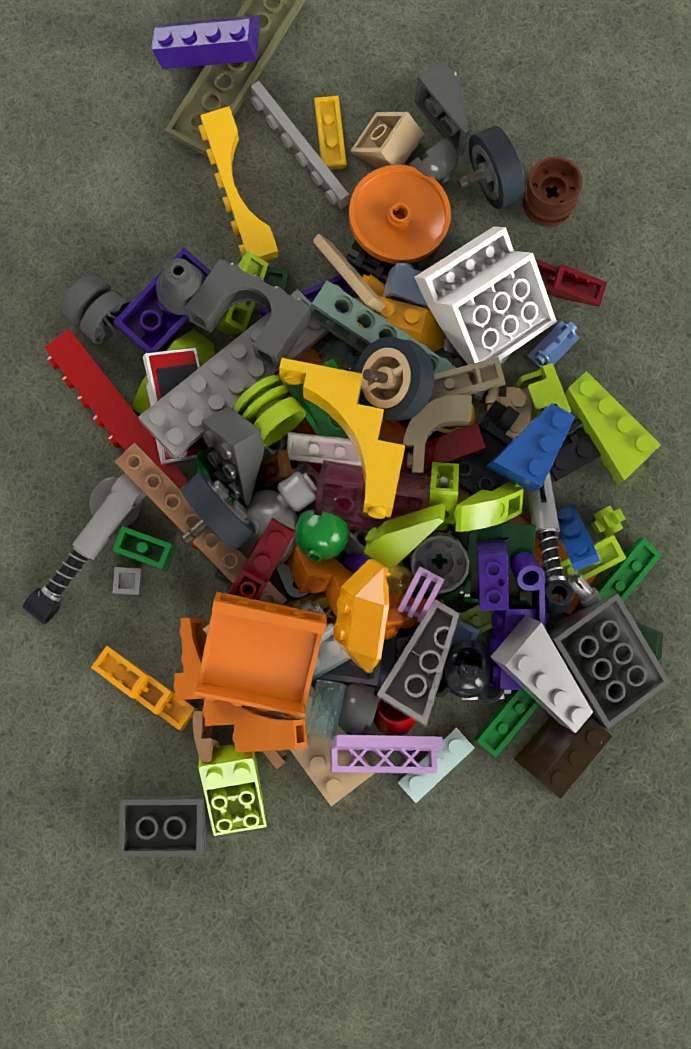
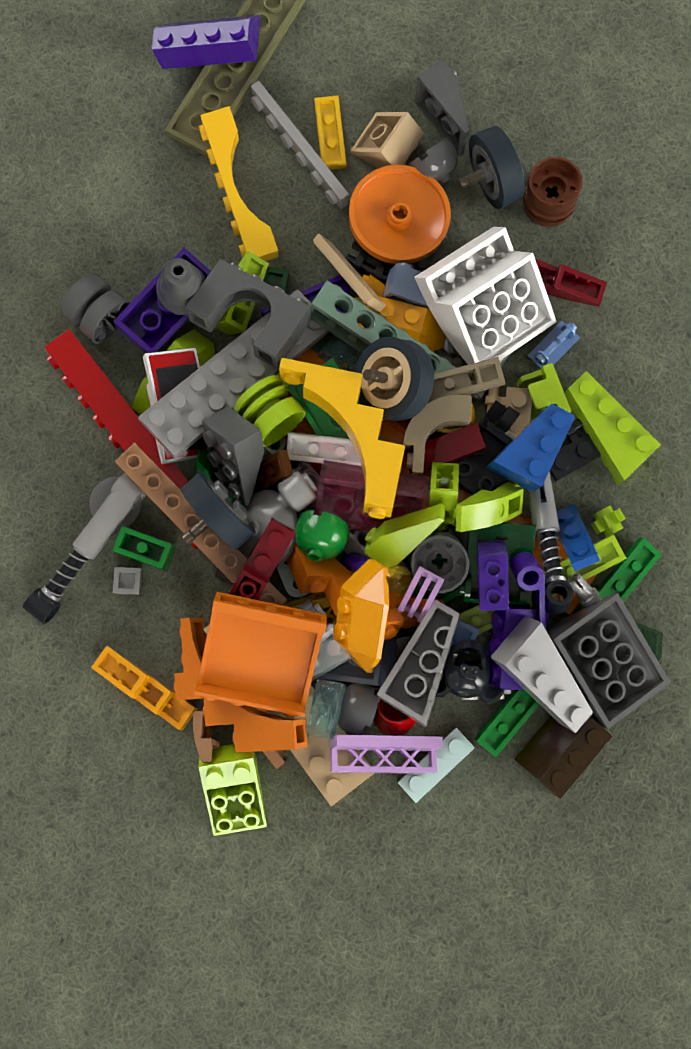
dark grey brick [118,795,206,857] -> none

